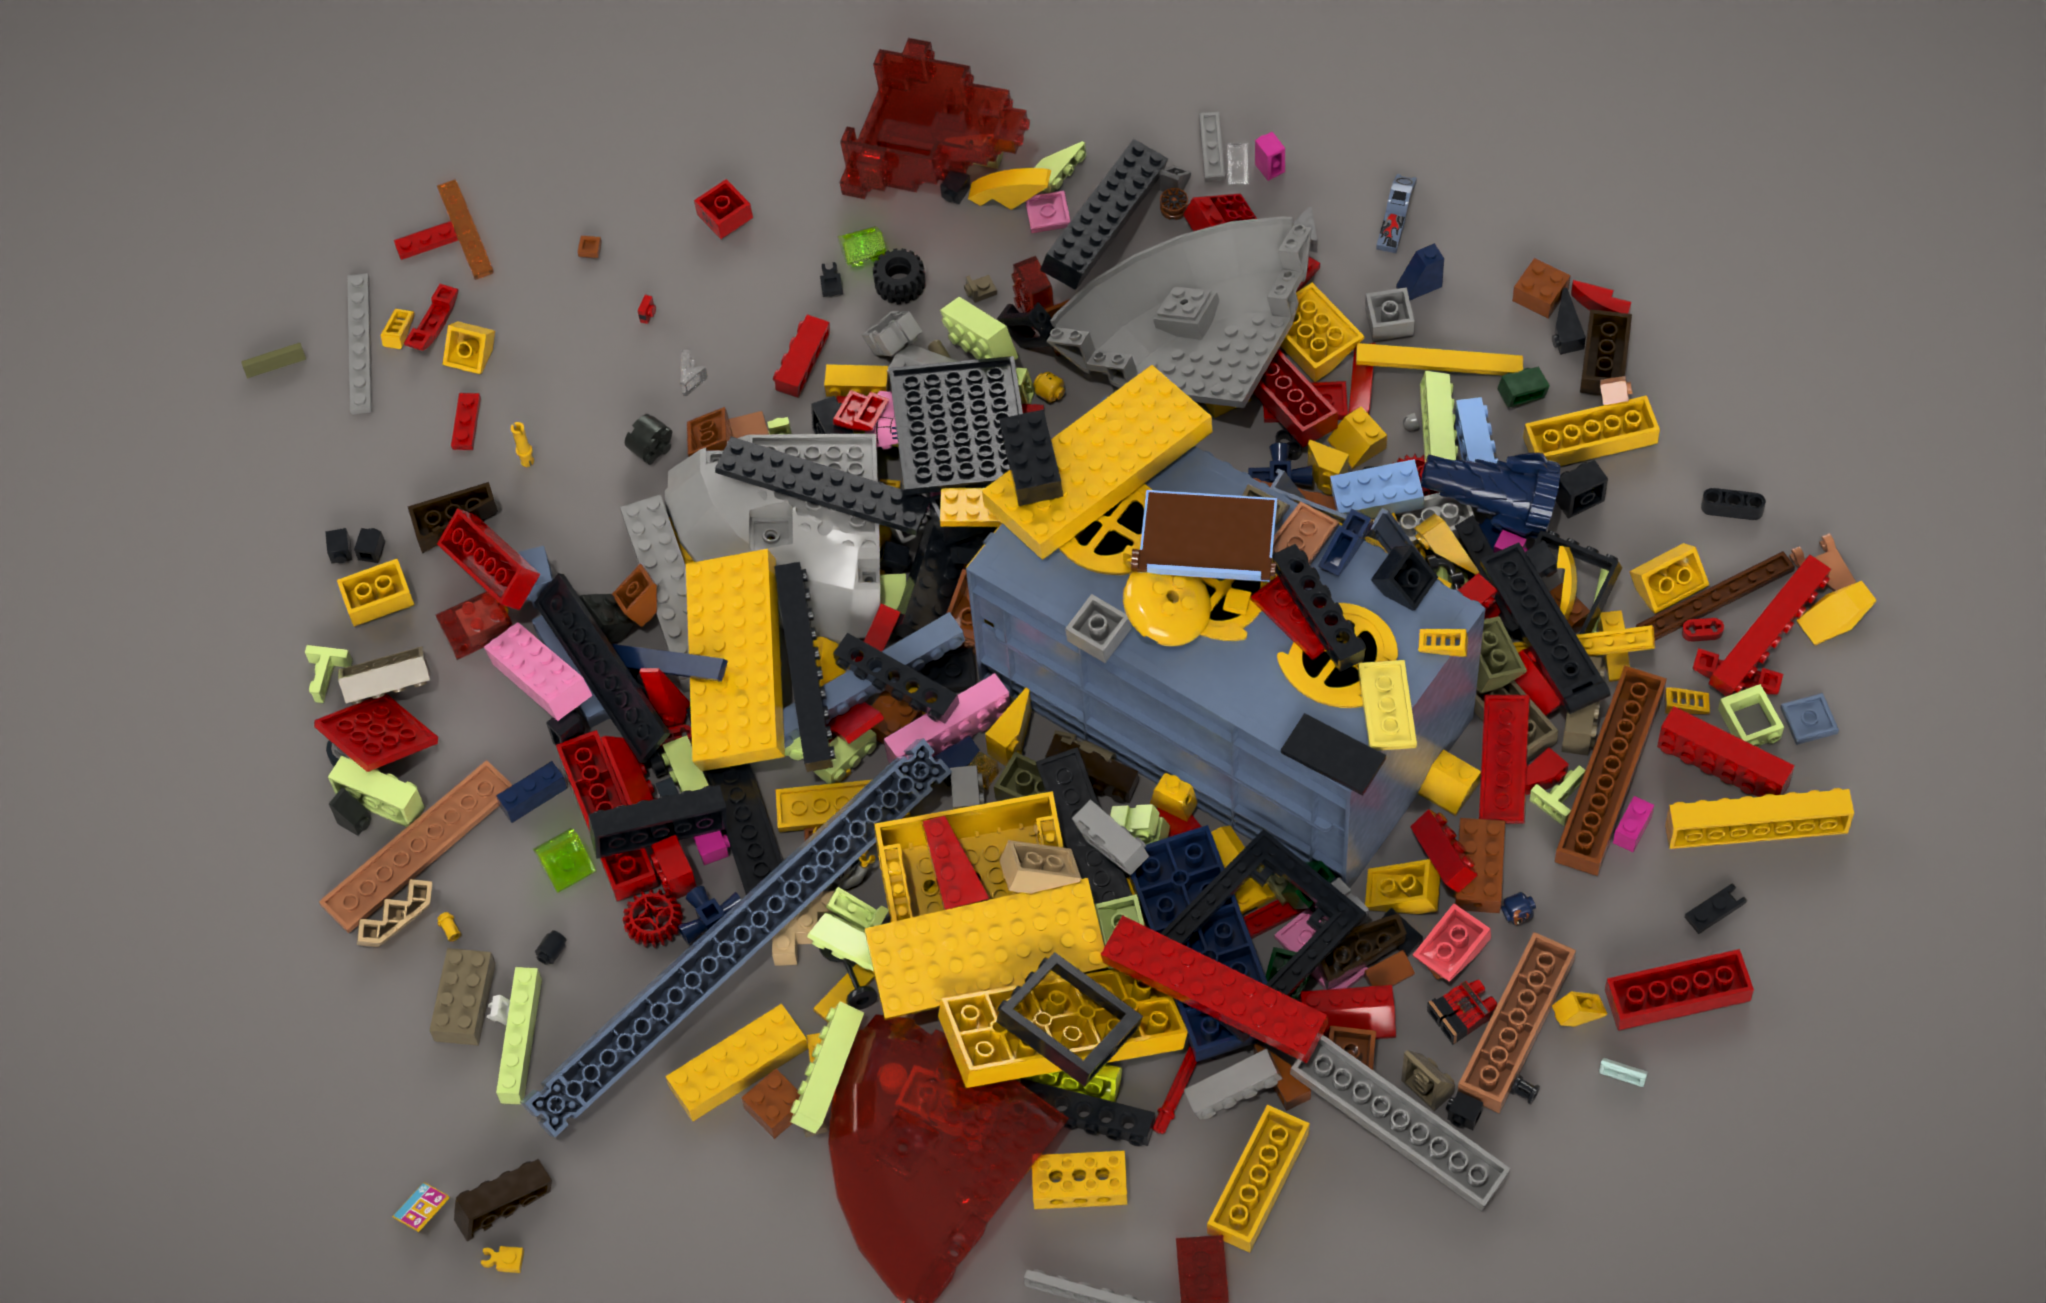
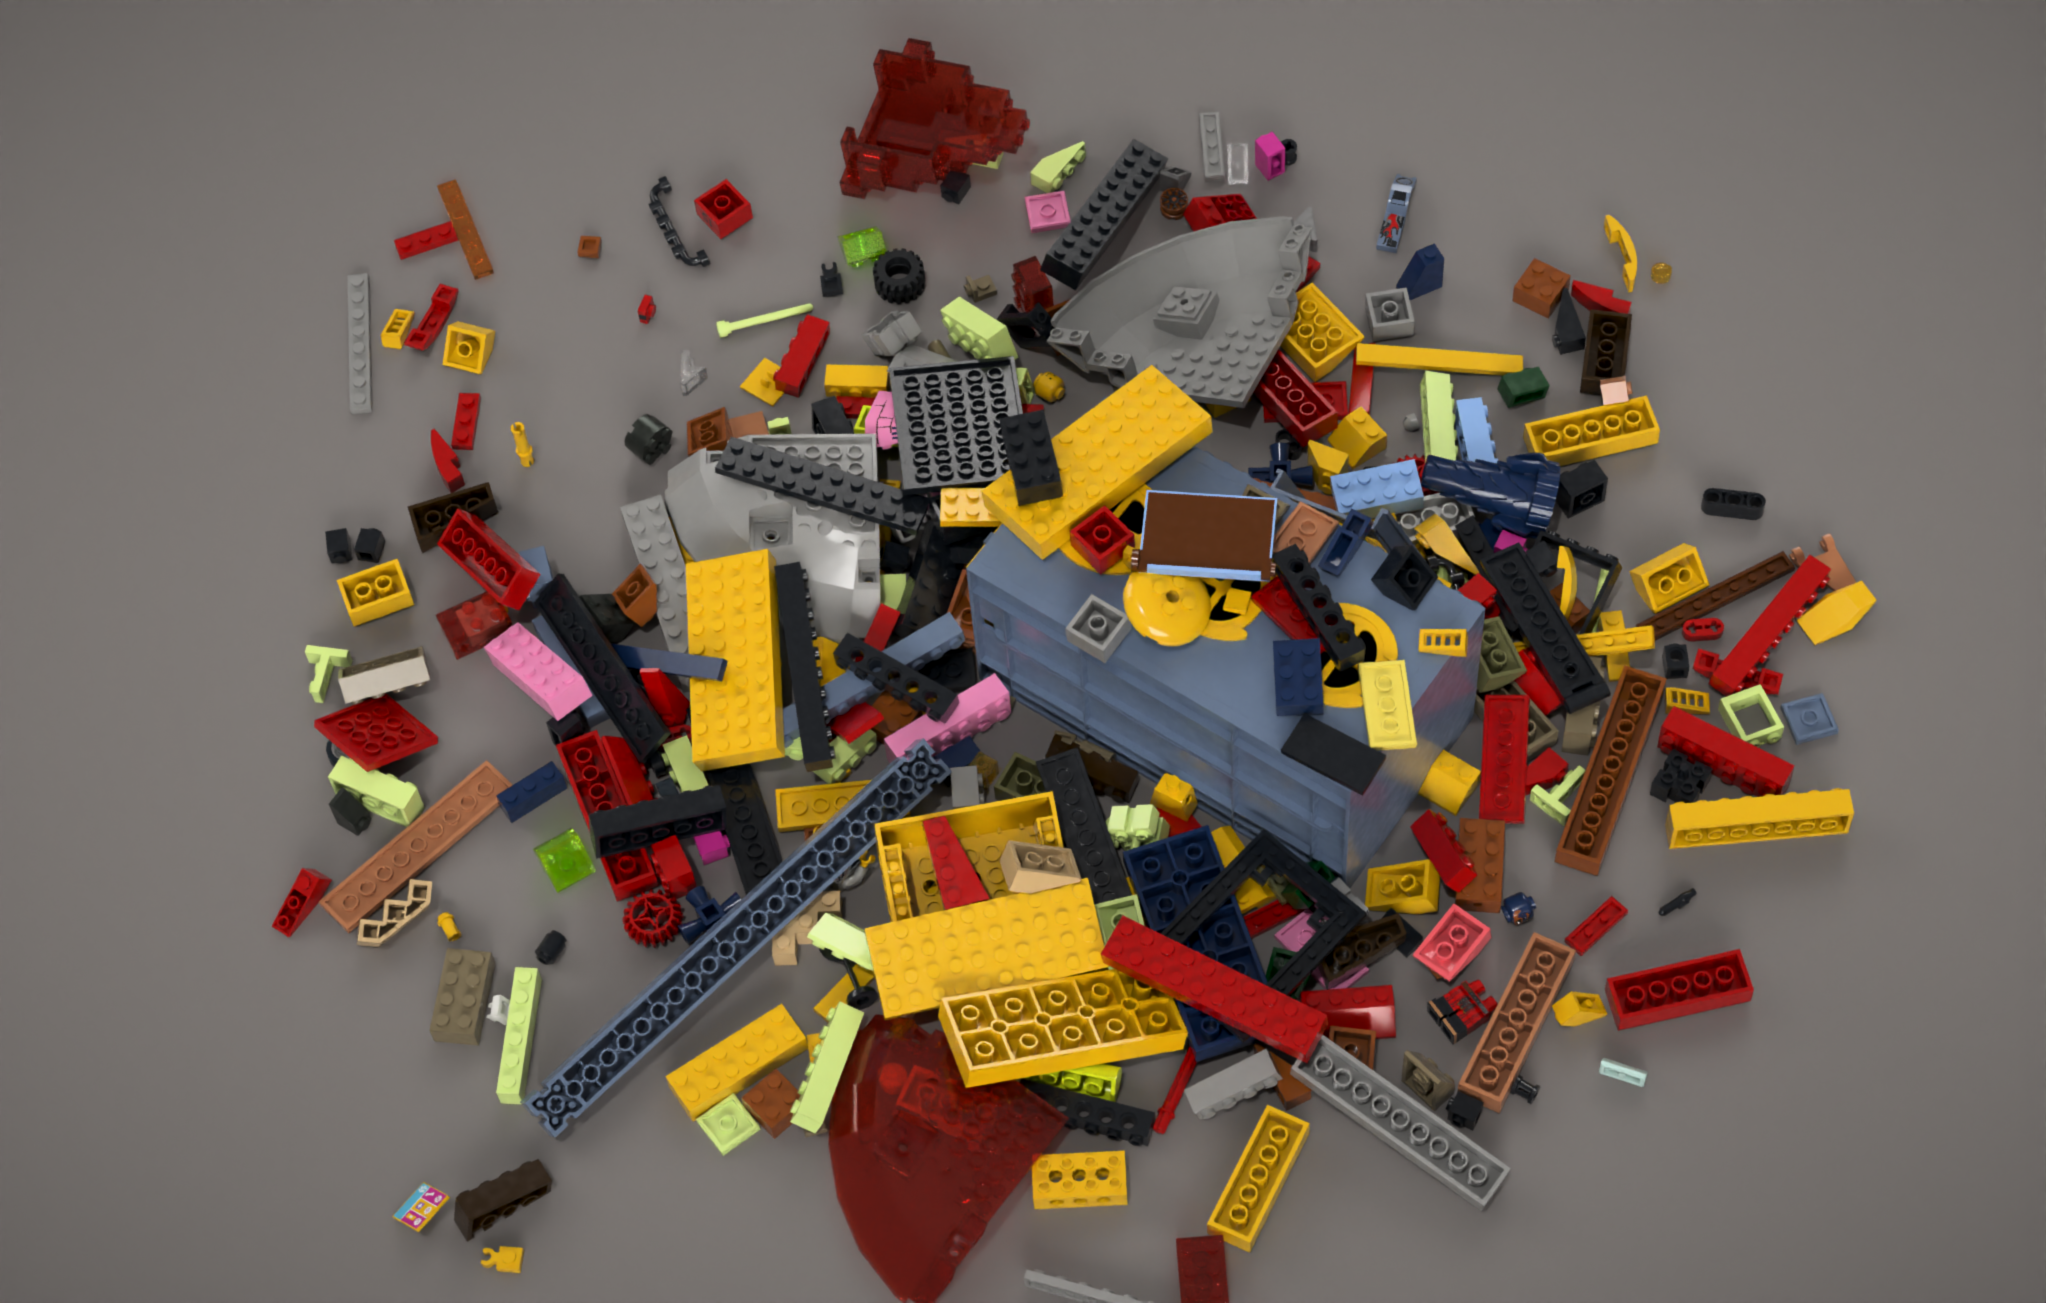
olive tile [241,343,306,378] -> none
yellowish green bracket [825,887,889,930] -> none
red slope [833,390,889,431] -> none
yellow slope [968,168,1051,210] -> none
yellow slope [985,687,1032,766] -> none
black window [996,952,1143,1087] -> none
light grey wedge [1072,799,1149,875] -> none
dark orange slope [1364,950,1415,986] -> none
dark pink brick [1613,796,1654,852] -> none
black hinge [1684,883,1747,934] -> none
none -> red slope [272,868,332,937]
none -> red slope [431,429,465,493]
none -> black bar [648,176,710,267]
none -> yellowish green tile [696,1093,761,1156]
none -> yellowish green piece [716,303,813,338]
none -> yellow piece [740,358,784,407]
none -> red brick [1070,505,1135,575]
none -> dark blue brick [1273,638,1323,716]
none -> black bush [1281,139,1297,166]
none -> red tile [1564,896,1628,956]
none -> yellow slope [1604,215,1637,293]
none -> black brick [1650,749,1713,803]
none -> clear yellow tile [1651,262,1672,284]
none -> black piece [1658,888,1697,916]
none -> black brick [1662,643,1689,679]

